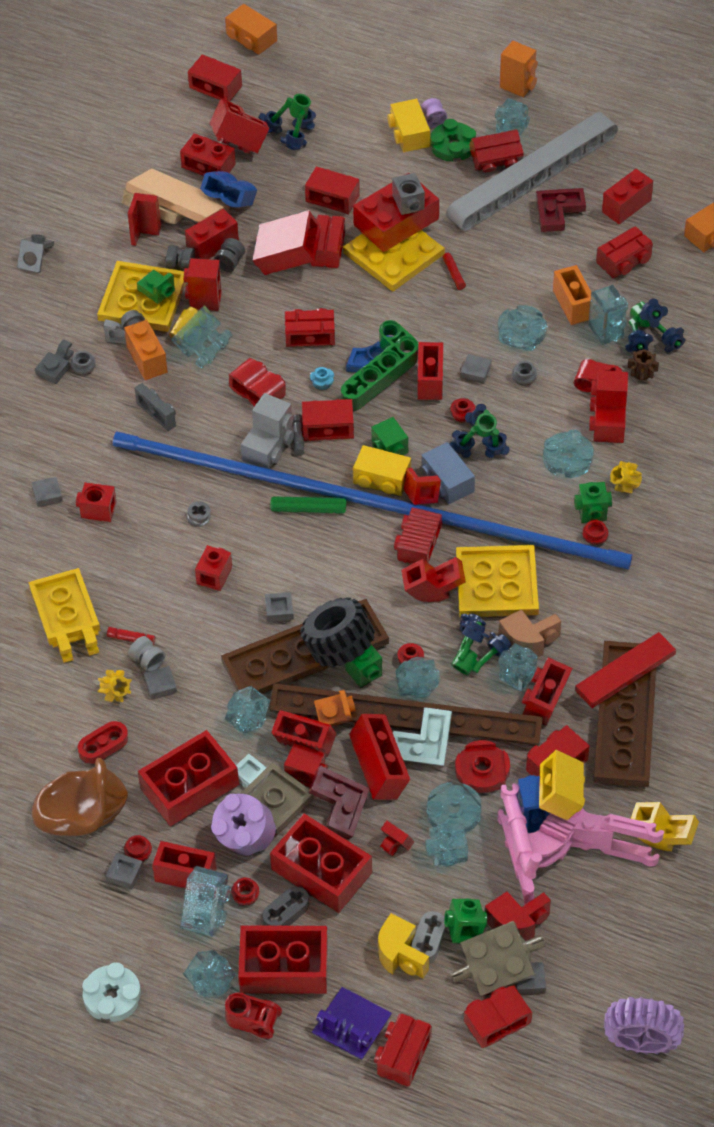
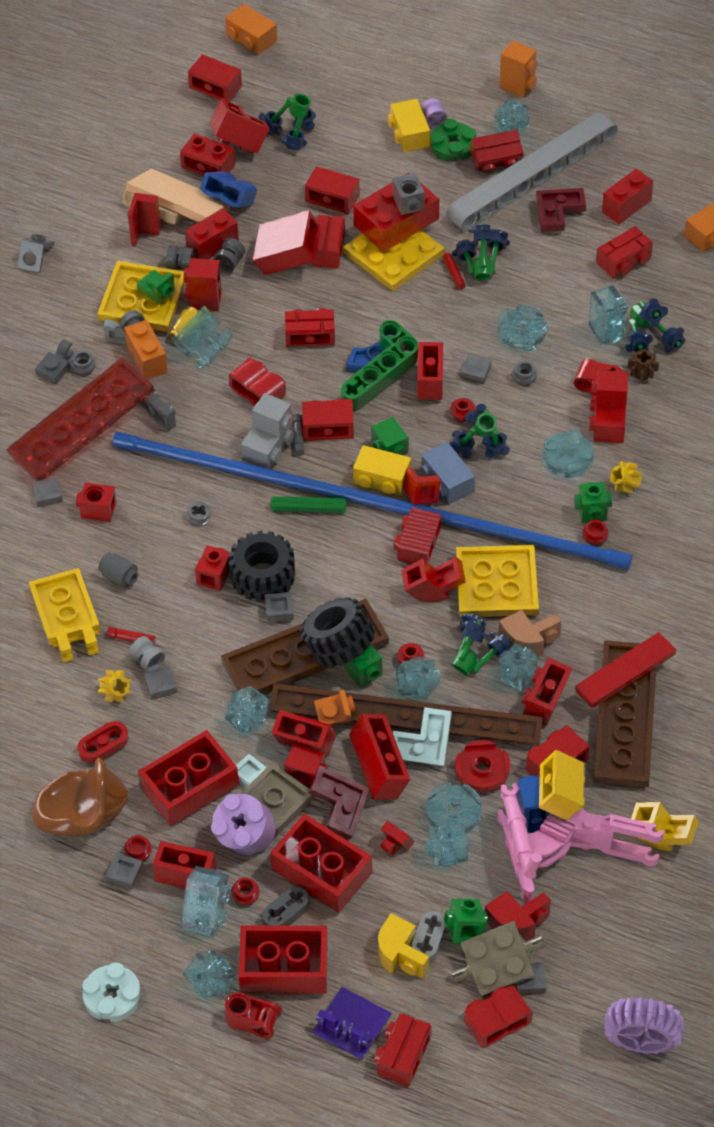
medium azure plate [310,367,334,390] -> none
orange brick [553,265,595,325] -> none
none -> clear red plate [6,357,155,481]
none -> dark grey brick [98,553,138,588]
none -> black tyre [229,531,296,602]
none -> plant [452,223,510,281]

